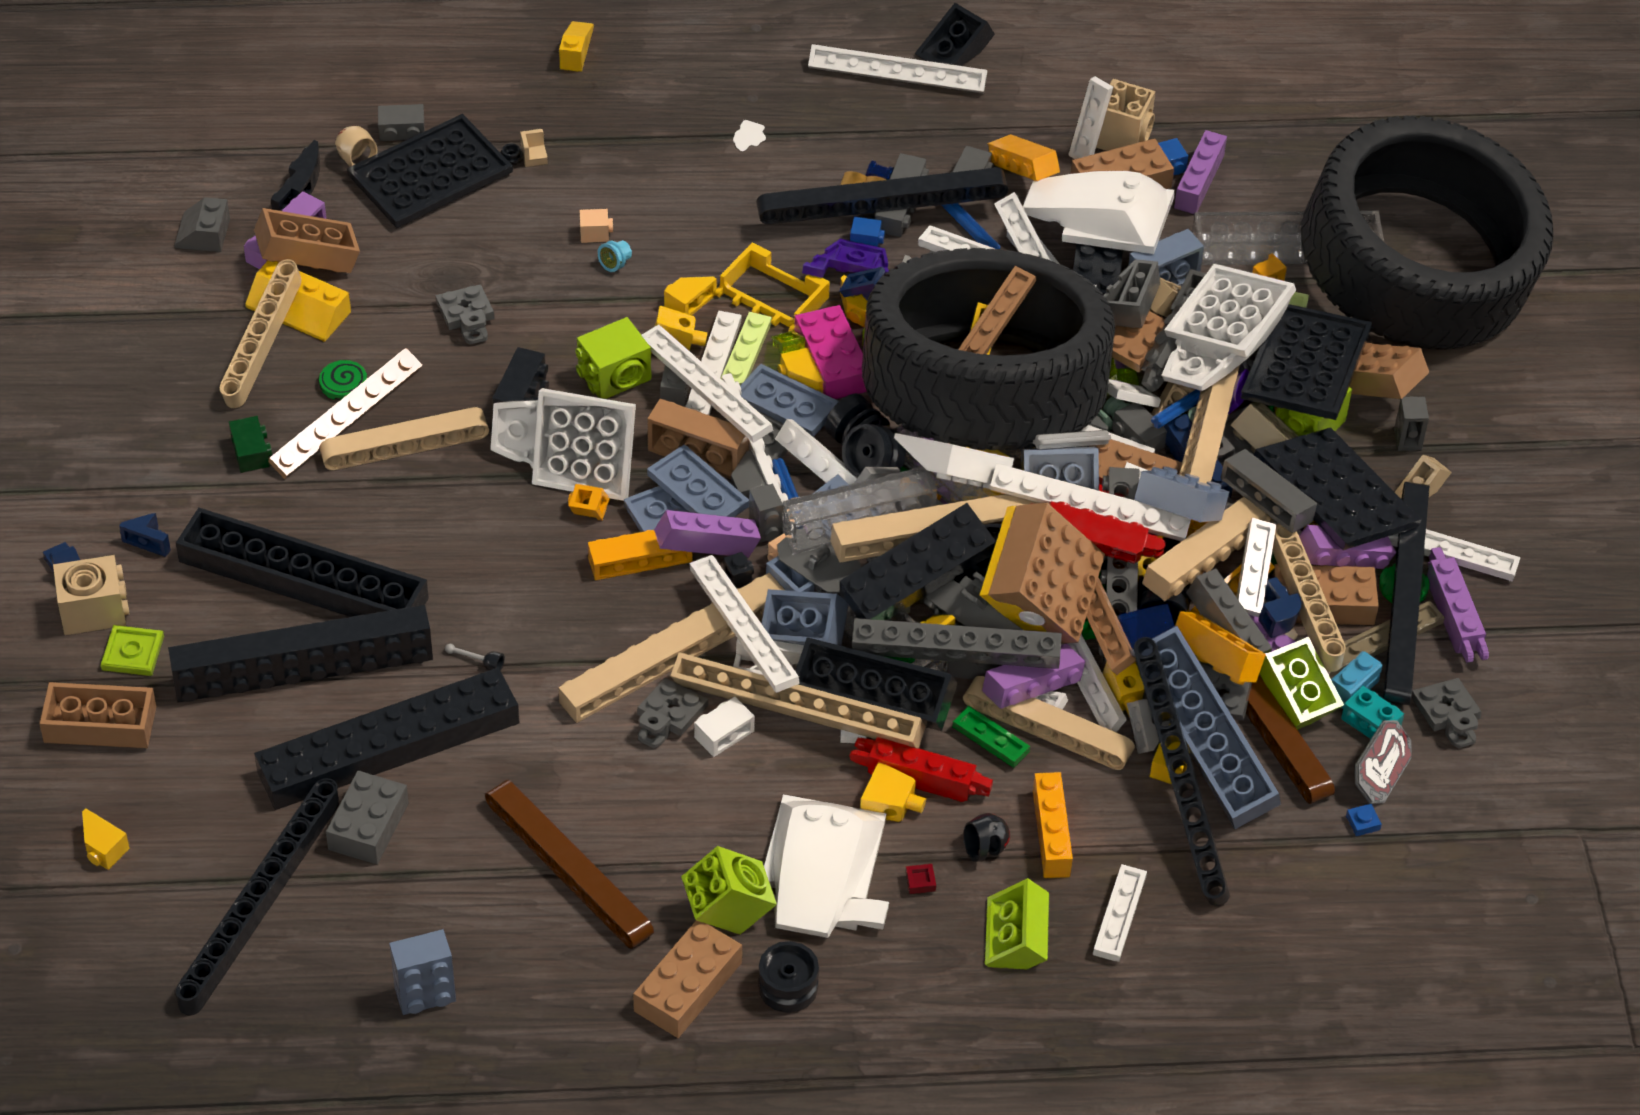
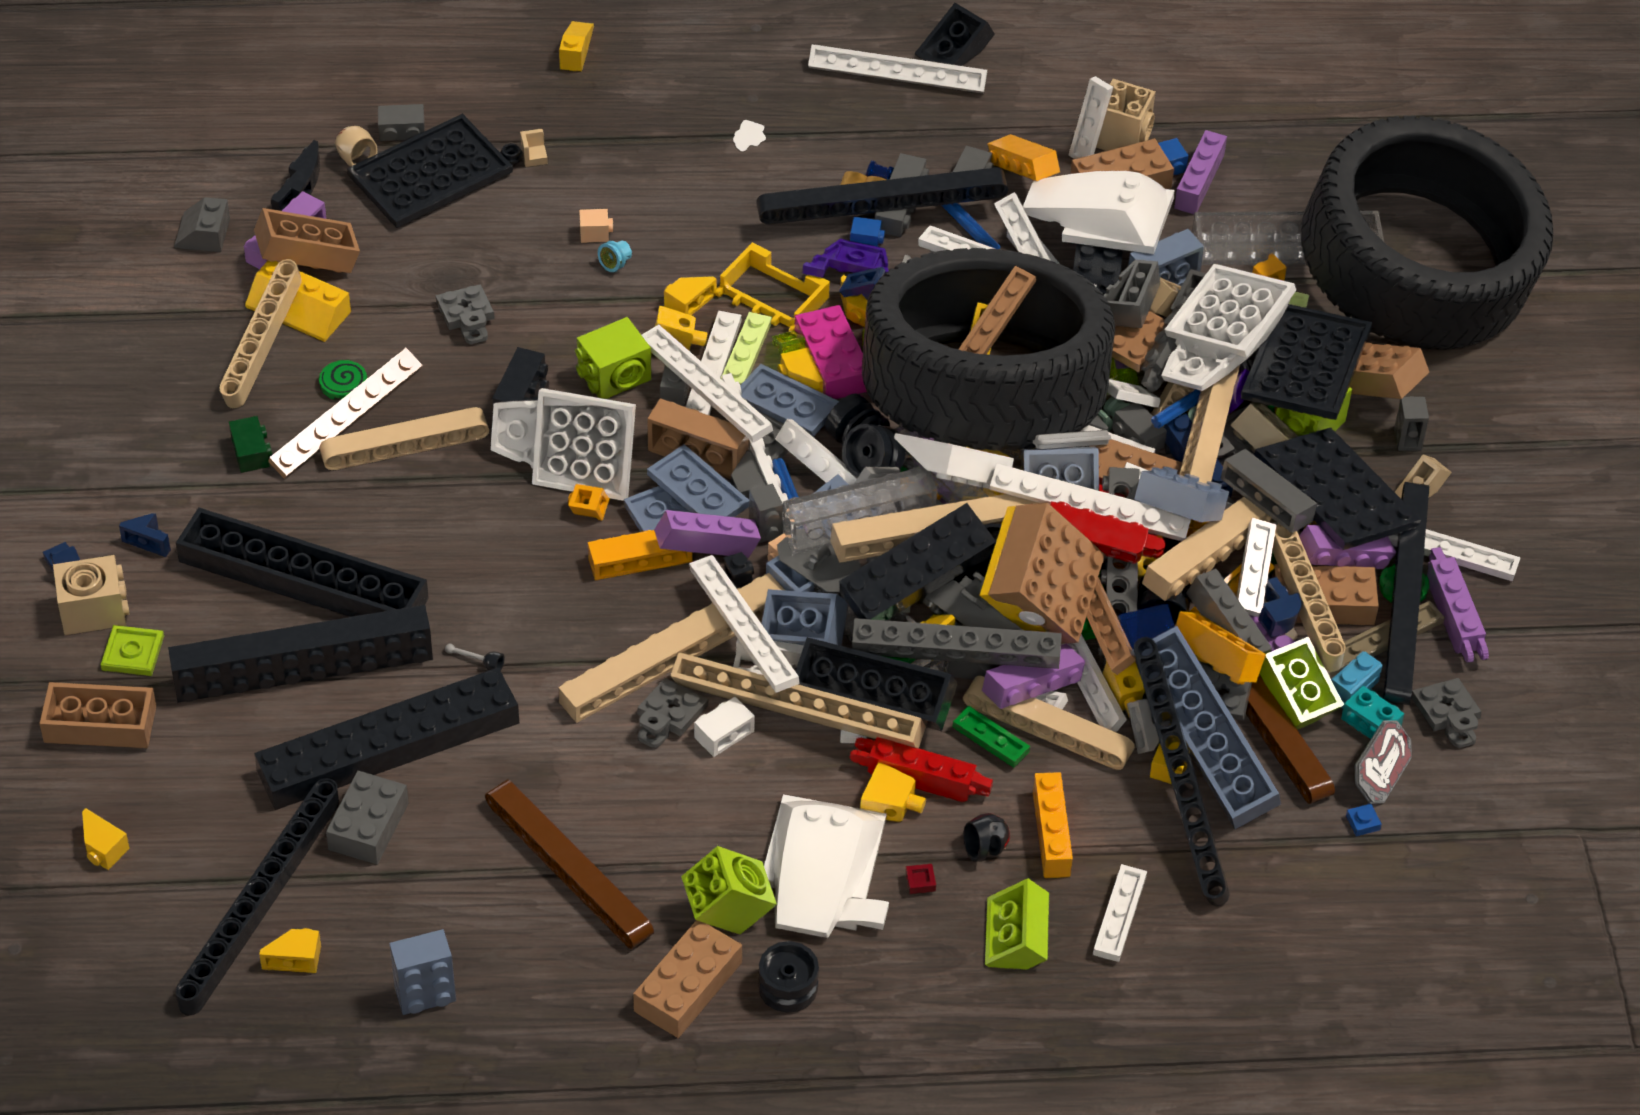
none -> yellow slope [259,928,321,973]

